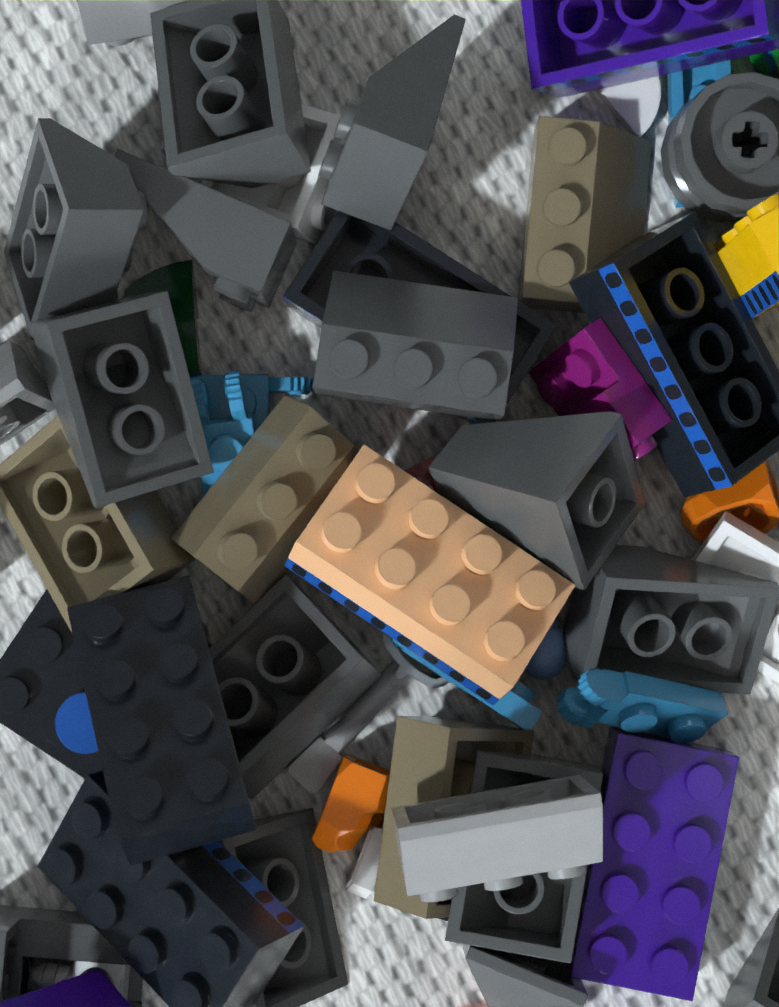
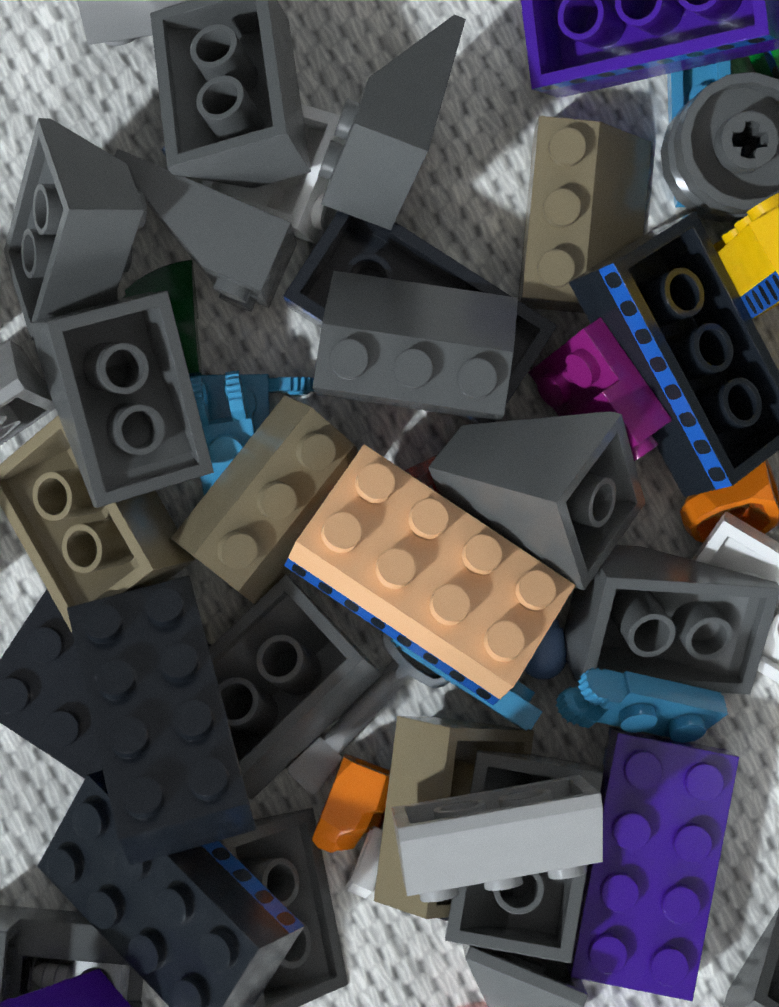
blue tile [55,691,98,754] -> none
white tile [600,76,661,138] -> none

